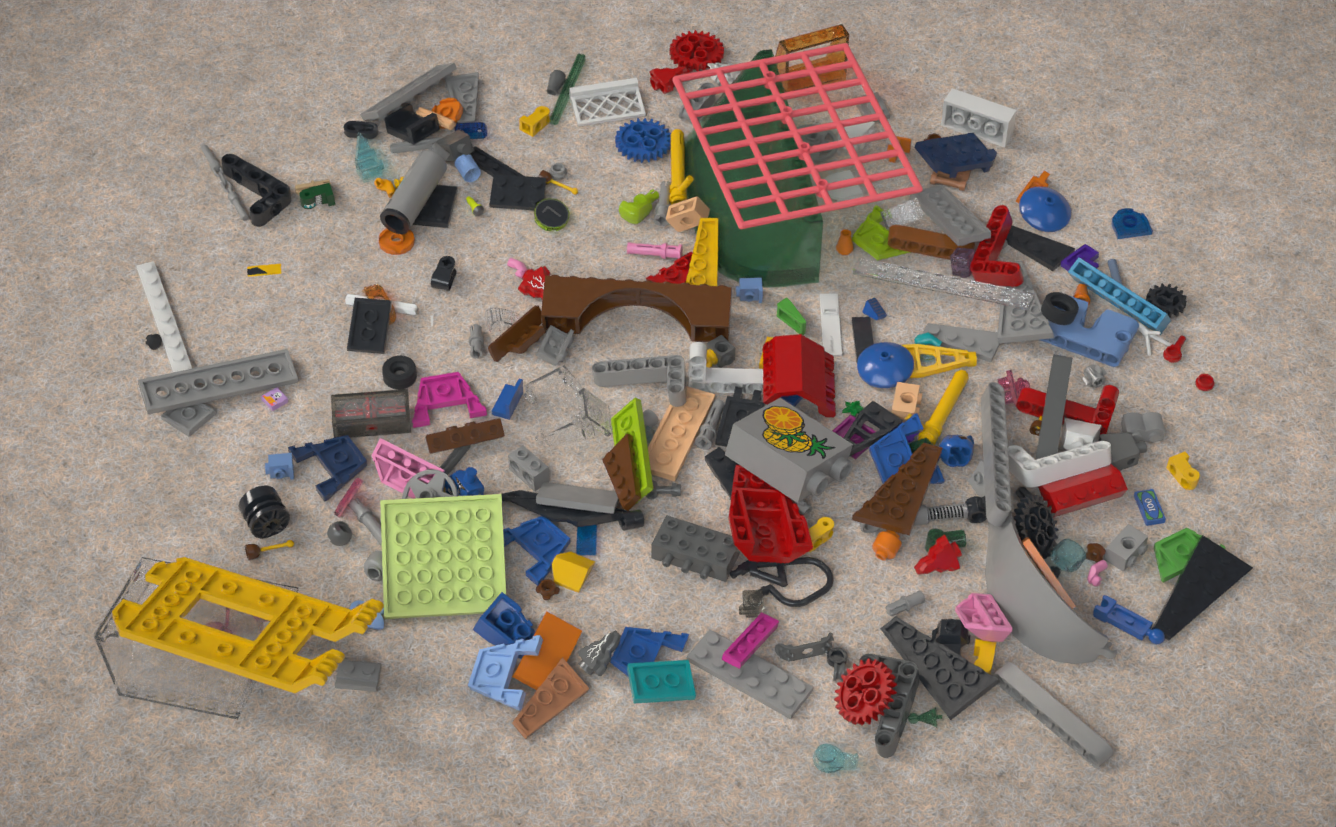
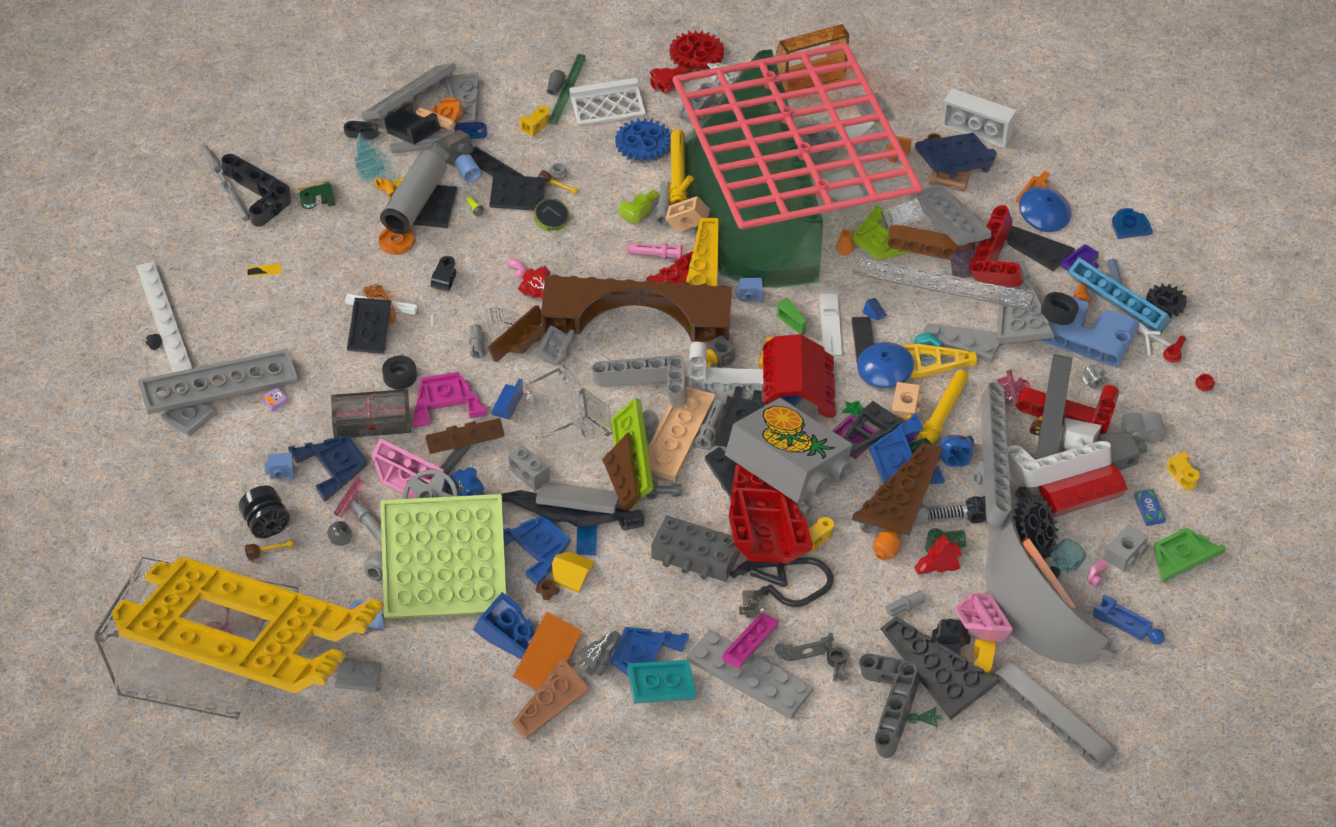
light blue wing [468,635,543,711] -> none
clear light blue piece [813,744,859,773] -> none
red gear [834,658,897,726] -> none
reddish brown plate [1084,543,1106,563] -> none
black wing [1152,535,1253,640] -> none

